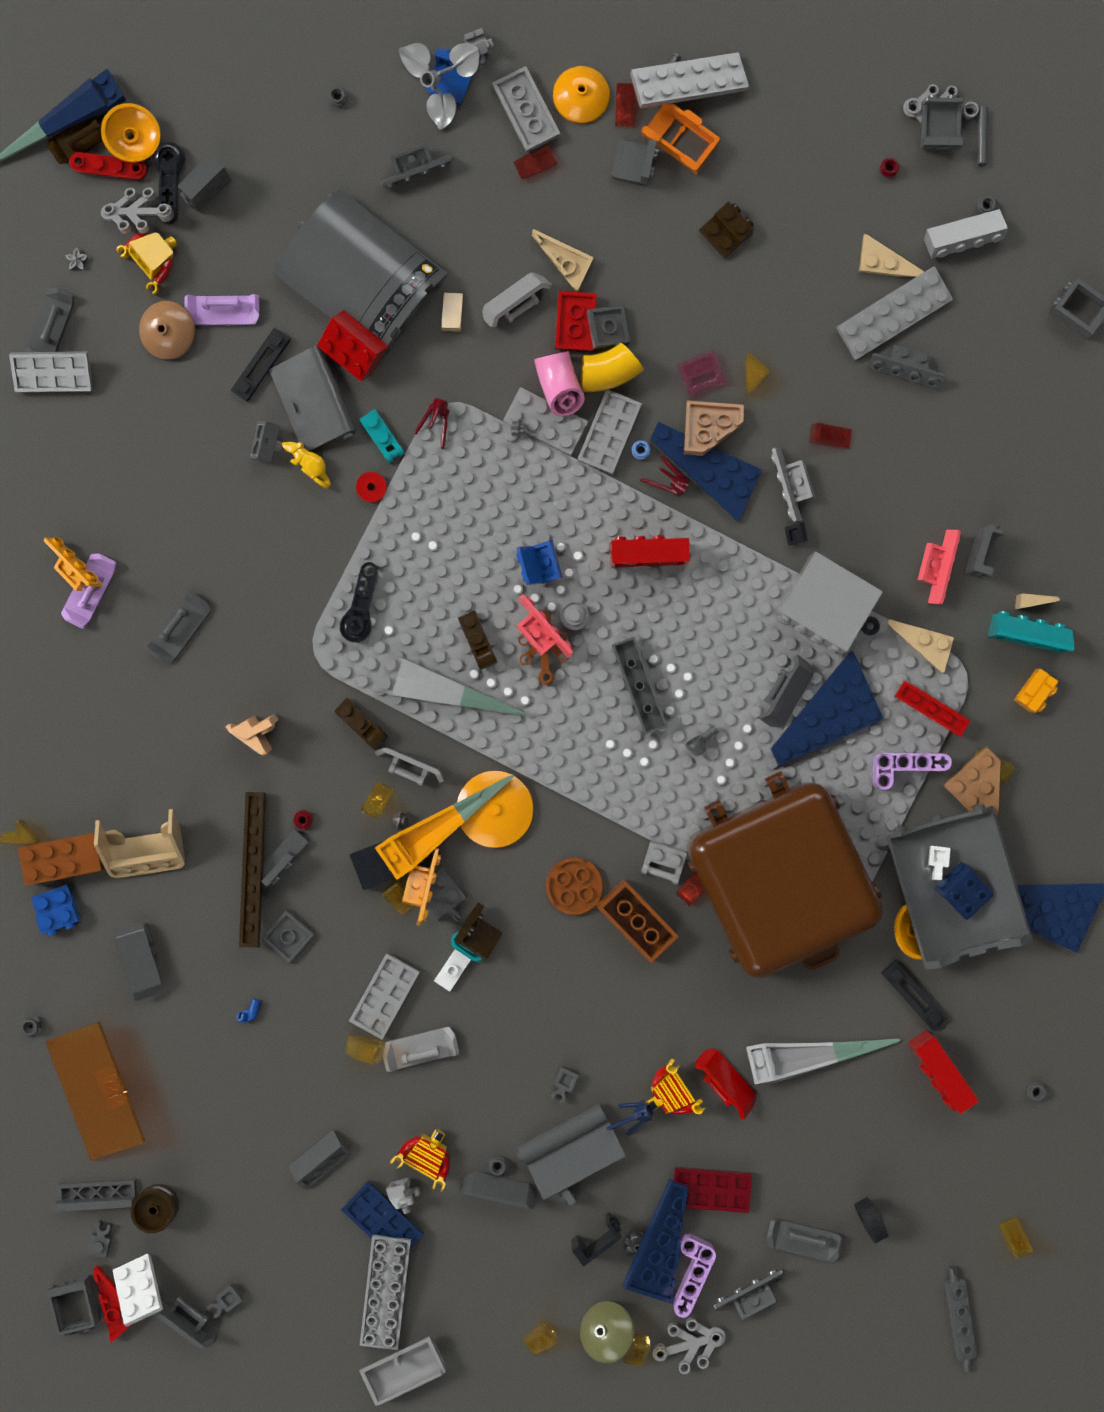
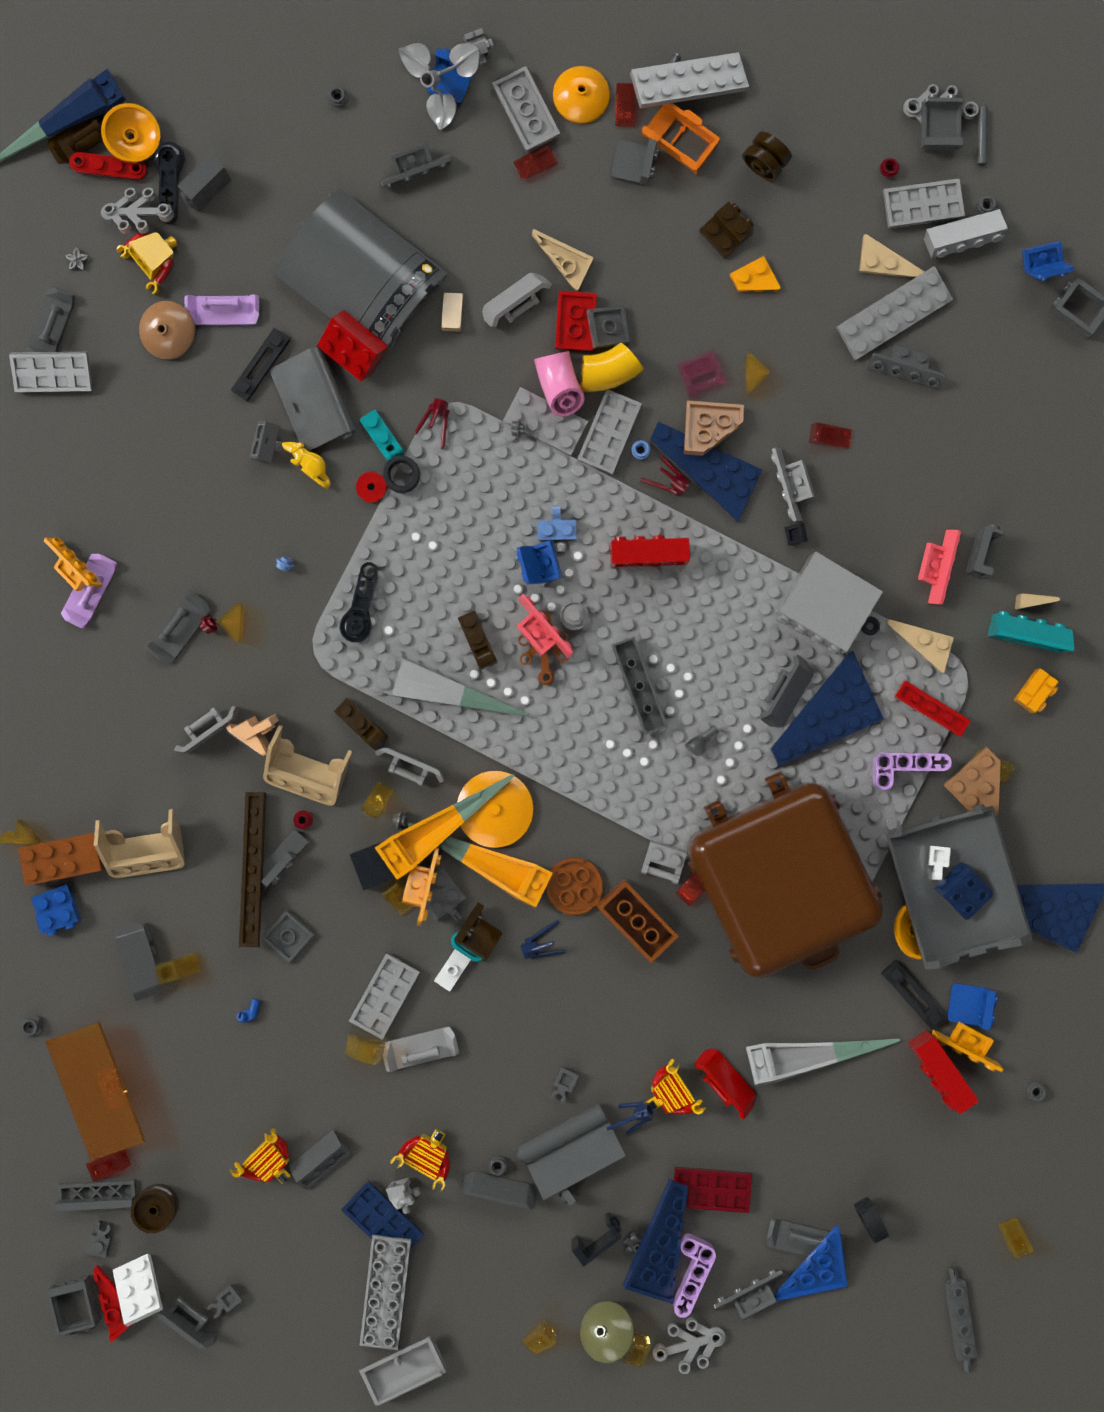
none -> clear red slope [86,1148,131,1182]
none -> clear yellow slope [154,952,202,984]
none -> light grey piece [174,706,239,752]
none -> dark red plate [199,616,218,634]
none -> clear yellow slope [217,603,244,643]
none -> torso [230,1128,291,1184]
none -> tan windscreen [263,725,352,806]
none -> medium blue plate [276,556,295,572]
none -> black tyre [383,455,420,493]
none -> light orange plate [407,822,553,908]
none -> dark blue plant [521,920,565,959]
none -> medium blue plate [538,506,577,541]
none -> light orange wing [730,256,781,292]
none -> dark brown wheel [742,131,792,181]
none -> blue tile [774,1226,848,1301]
none -> light grey plate [883,178,965,229]
none -> light orange bracket [932,1021,1004,1072]
none -> blue bracket [947,983,998,1030]
none -> blue bracket [1022,241,1074,281]

